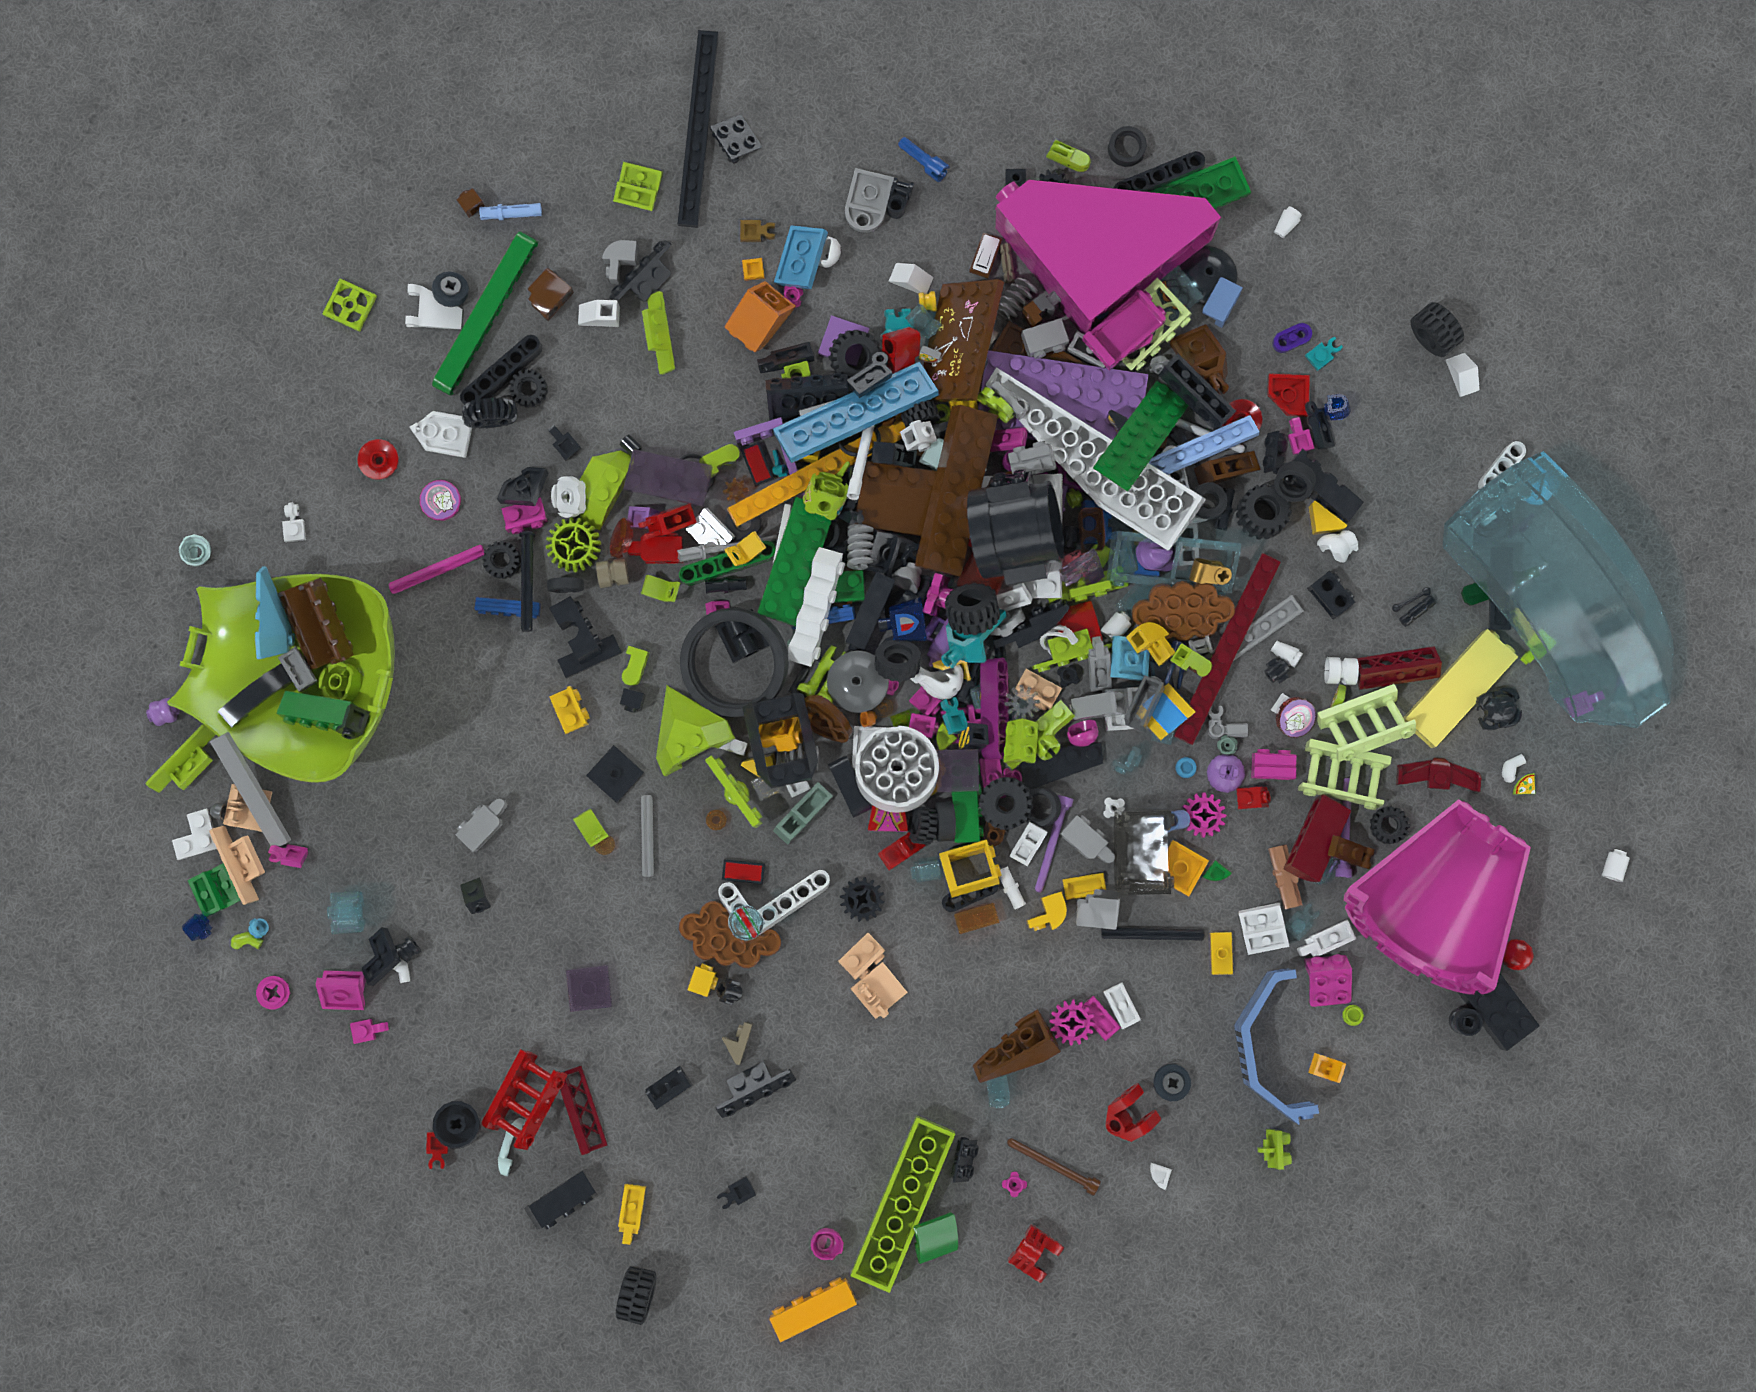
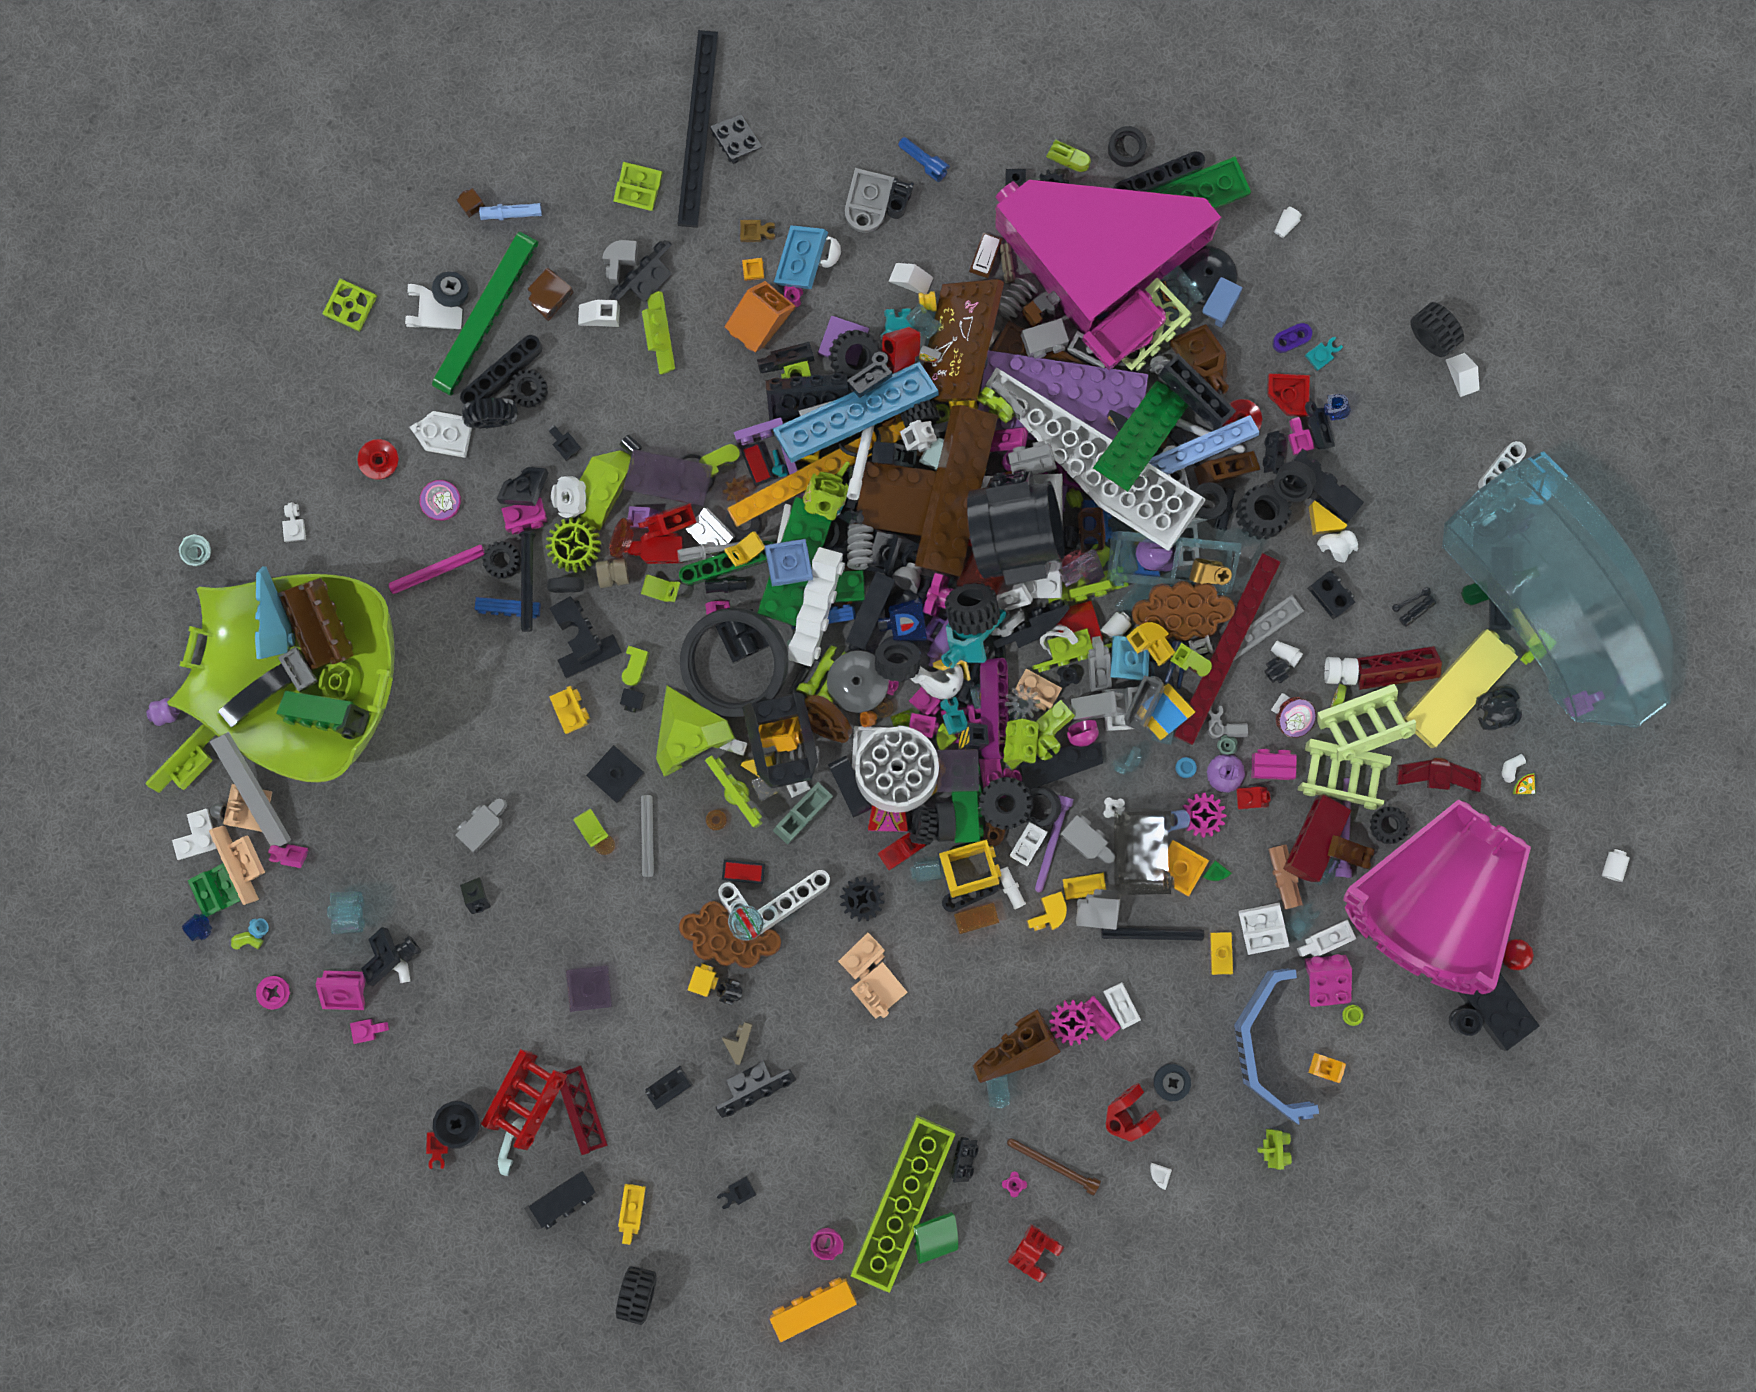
none -> medium blue plate [765,539,813,586]

